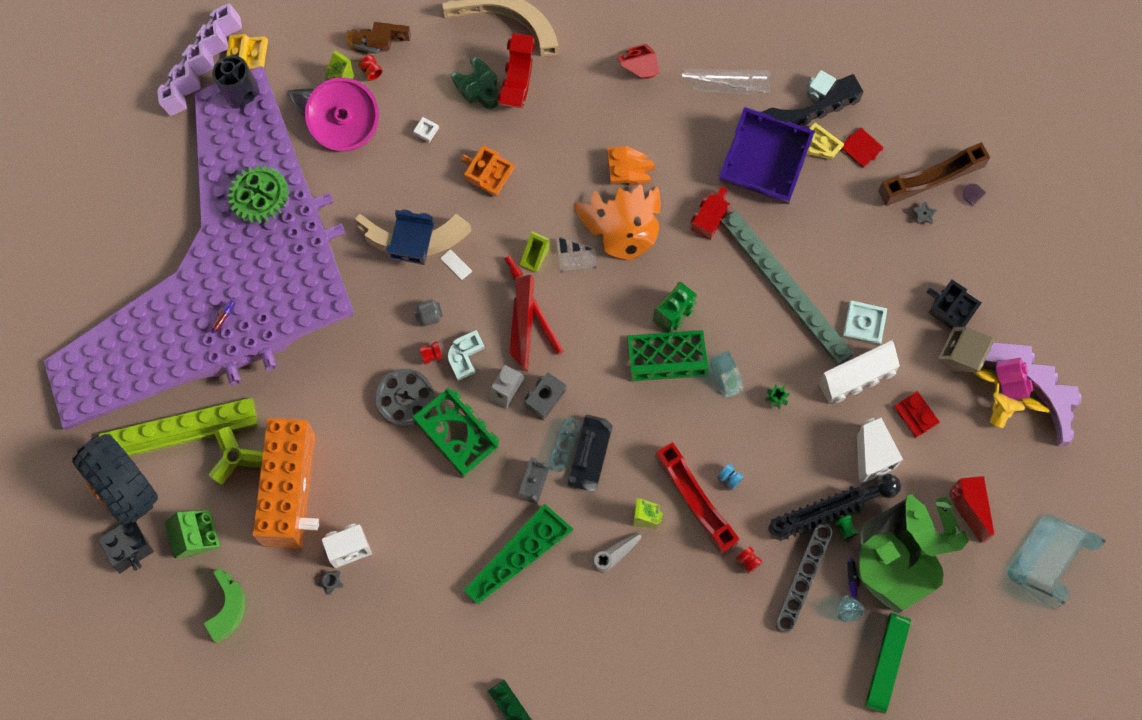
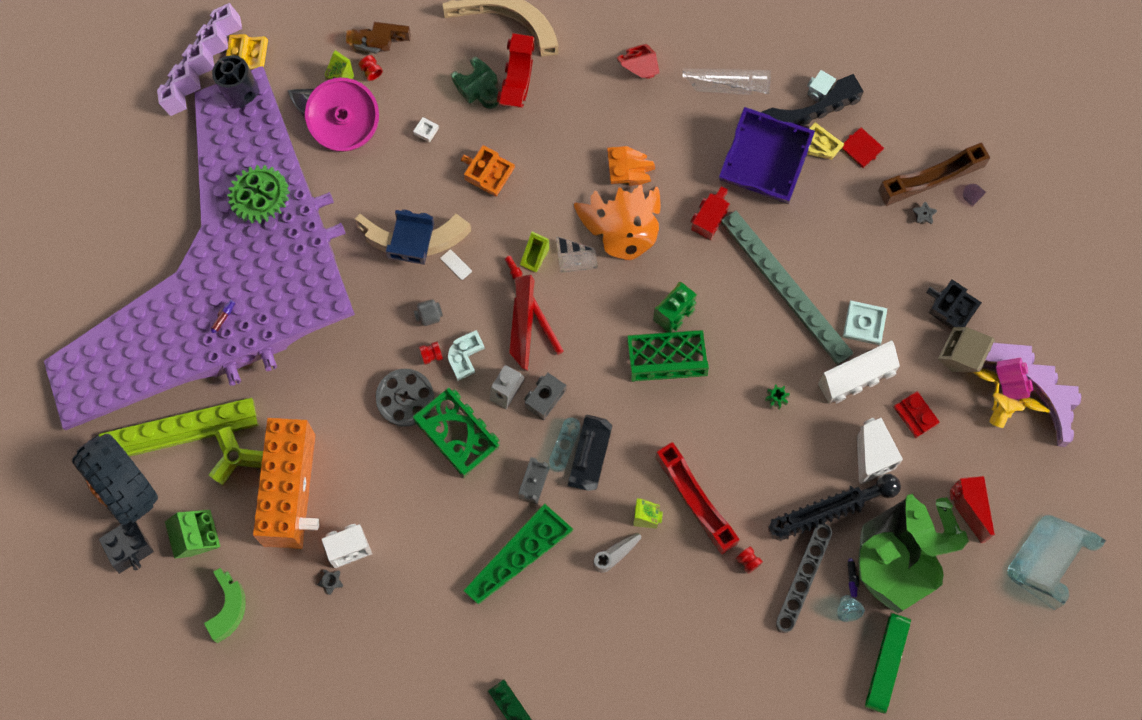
clear light blue slope [710,350,744,398] -> none
dark azure wheel [717,463,744,491] -> none
green bush [835,515,859,541] -> none

